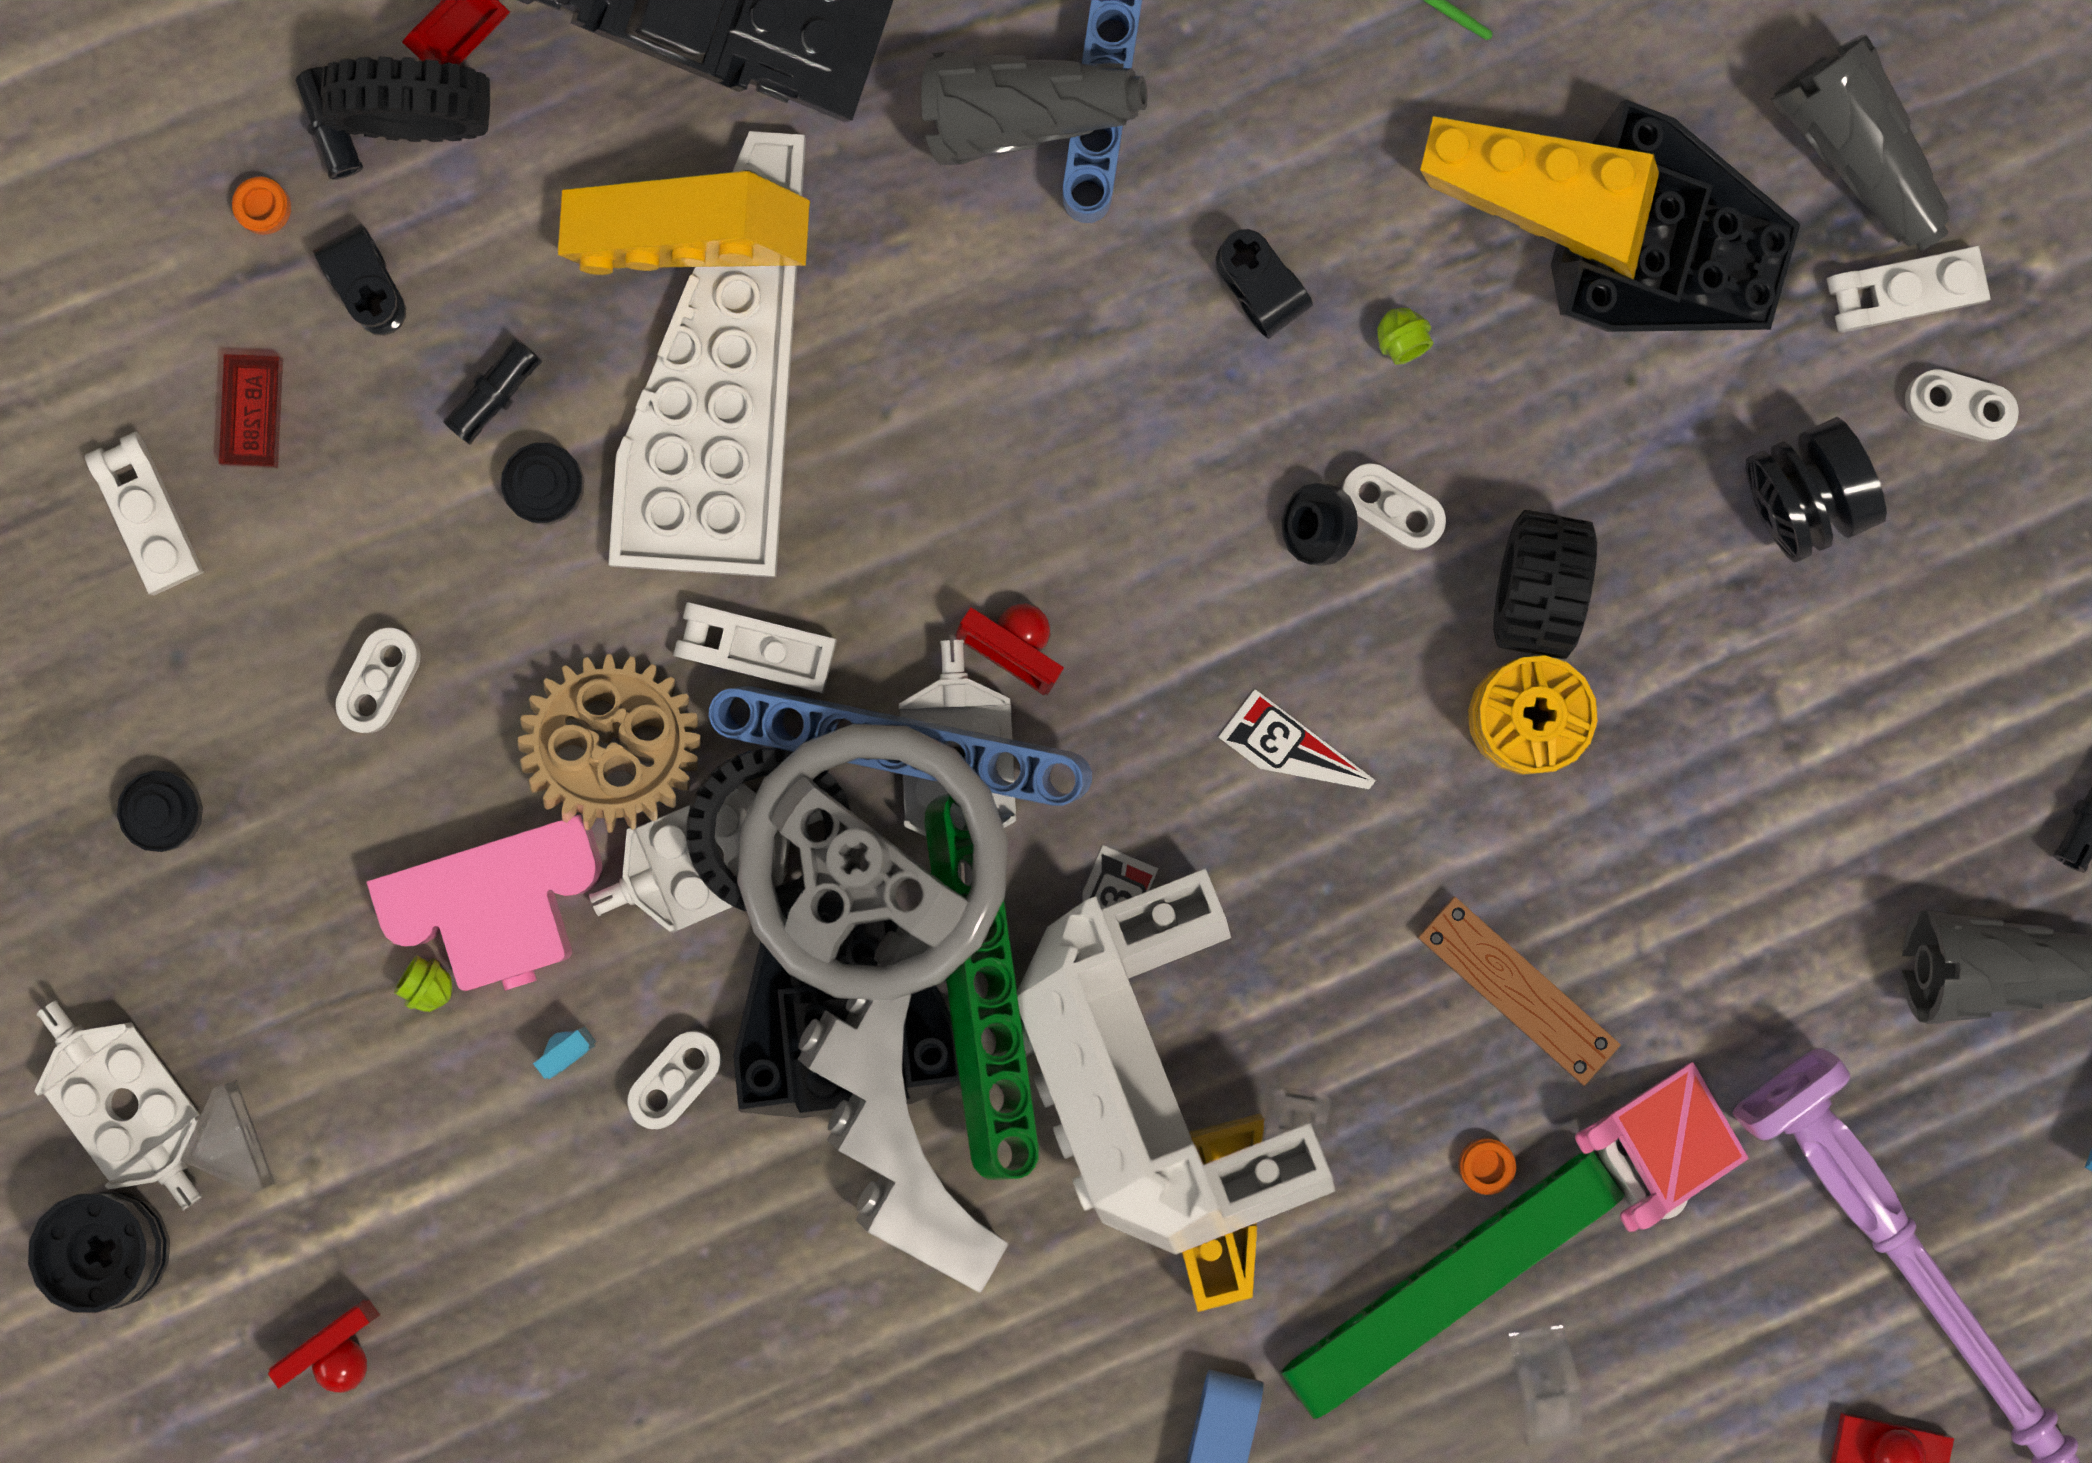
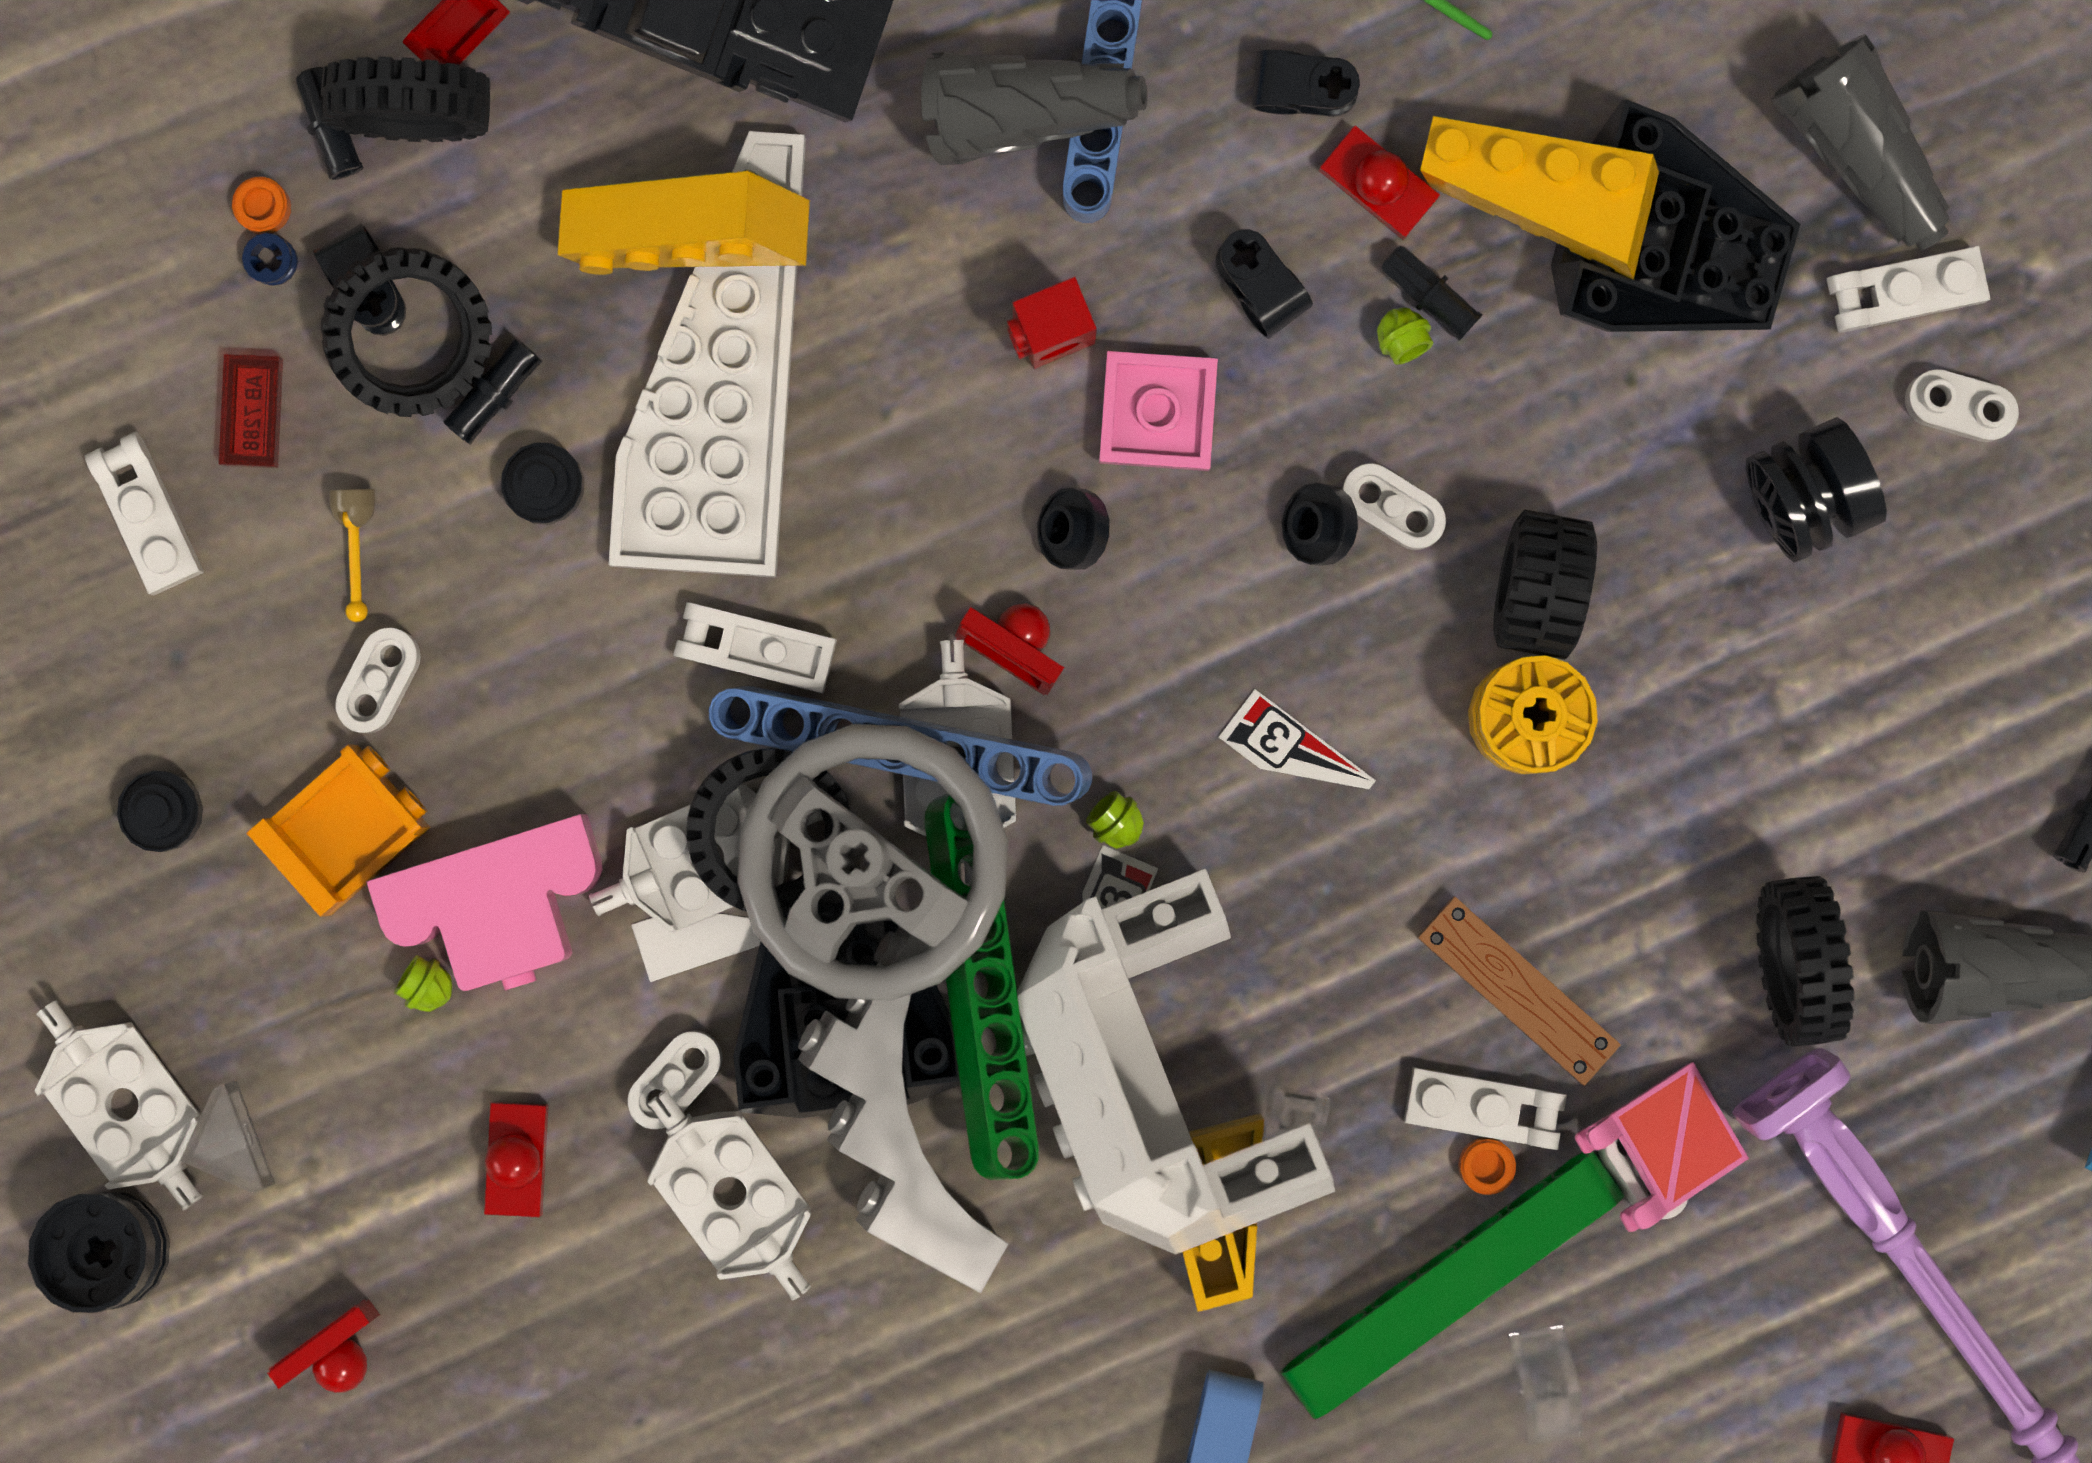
tan gear [518,654,701,833] -> none
medium azure tile [533,1027,597,1079] -> none
none -> dark blue bush [242,233,298,286]
none -> light orange panel [246,744,431,917]
none -> black tyre [320,247,492,417]
none -> hinge [330,489,375,622]
none -> red tile [484,1102,549,1217]
none -> white sticker [631,913,760,982]
none -> white plate [647,1090,811,1300]
none -> red brick [1006,277,1097,369]
none -> black plate [1037,488,1110,570]
none -> lime plate [1086,791,1144,849]
none -> bright pink plate [1099,351,1218,471]
none -> black piece [1251,50,1360,117]
none -> red tile [1319,125,1440,240]
none -> black axle [1381,246,1483,341]
none -> white plate [1403,1067,1567,1150]
none -> black tyre [1756,876,1854,1047]

